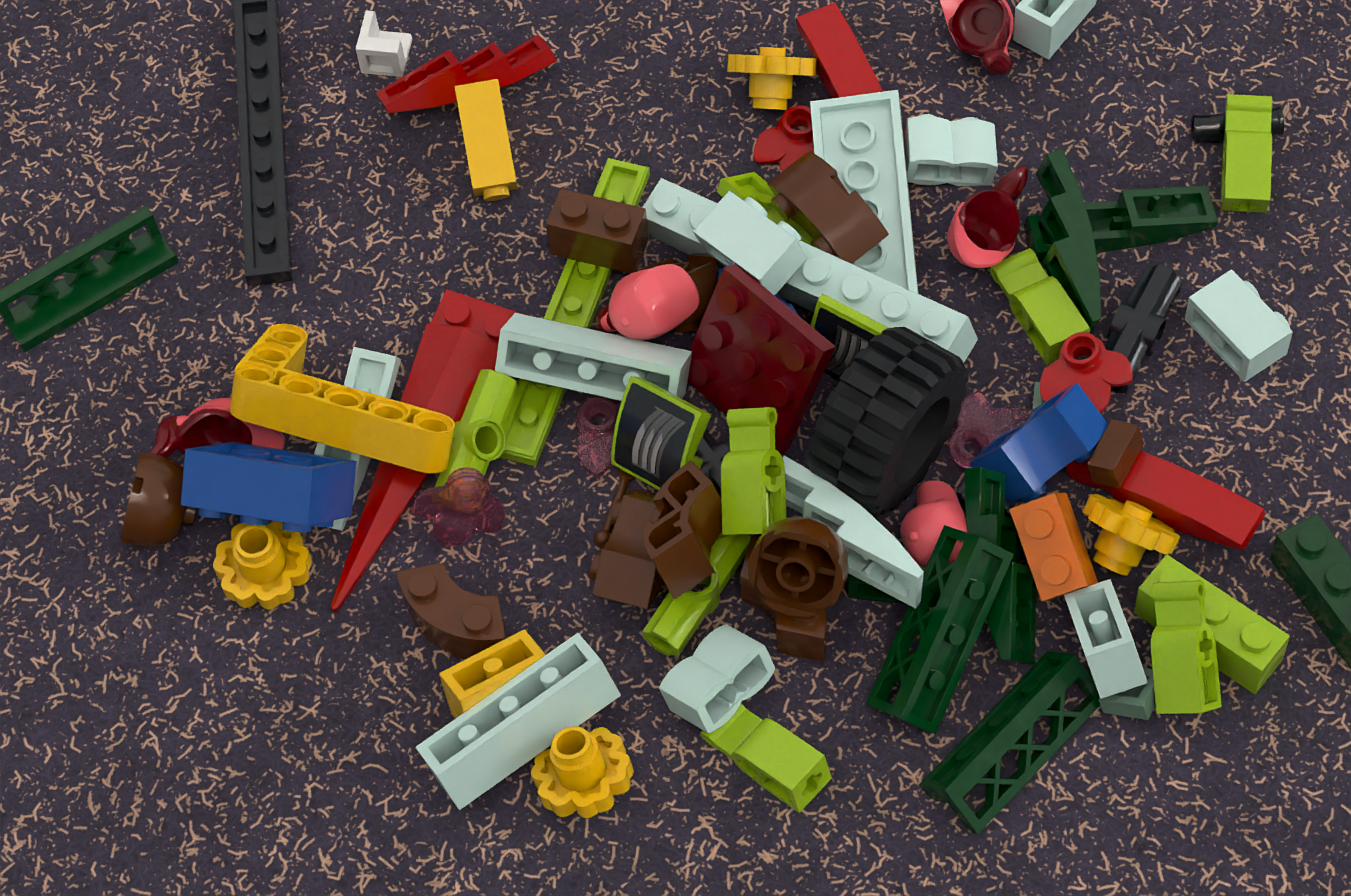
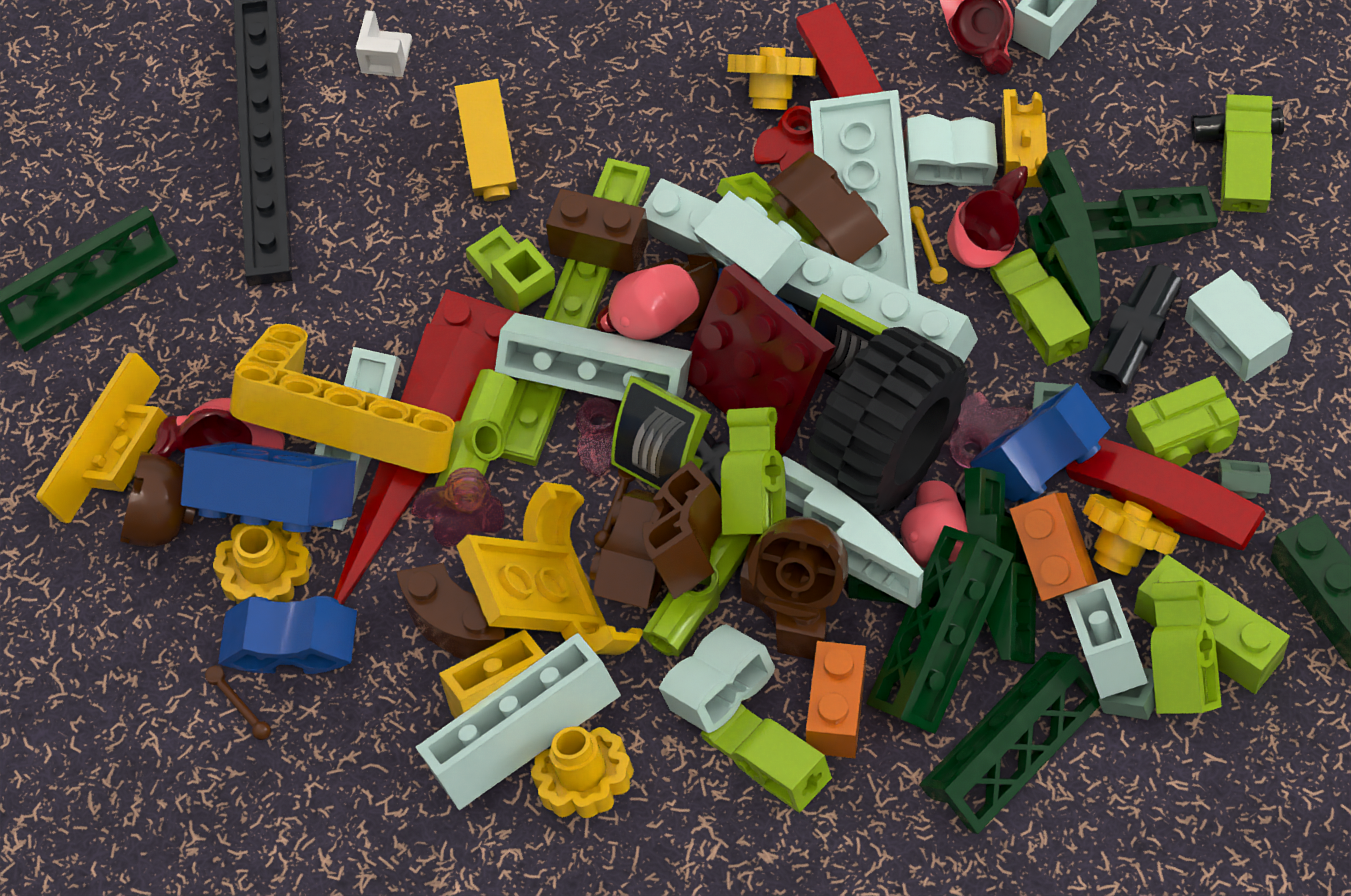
red slope [376,35,557,113] -> none
red plate [1040,332,1133,414] -> none
reddish brown piece [1087,419,1144,489] -> none
none -> yellow bracket [36,352,168,523]
none -> reddish brown hinge [205,665,271,740]
none -> blue brick [218,596,357,674]
none -> yellow piece [456,482,643,655]
none -> lime brick [466,225,555,313]
none -> orange brick [806,641,866,758]
none -> yellow hinge [910,206,948,284]
none -> yellow hinge [1001,89,1047,187]
none -> lime brick [1126,376,1240,467]
none -> sand green plate [1218,459,1271,499]

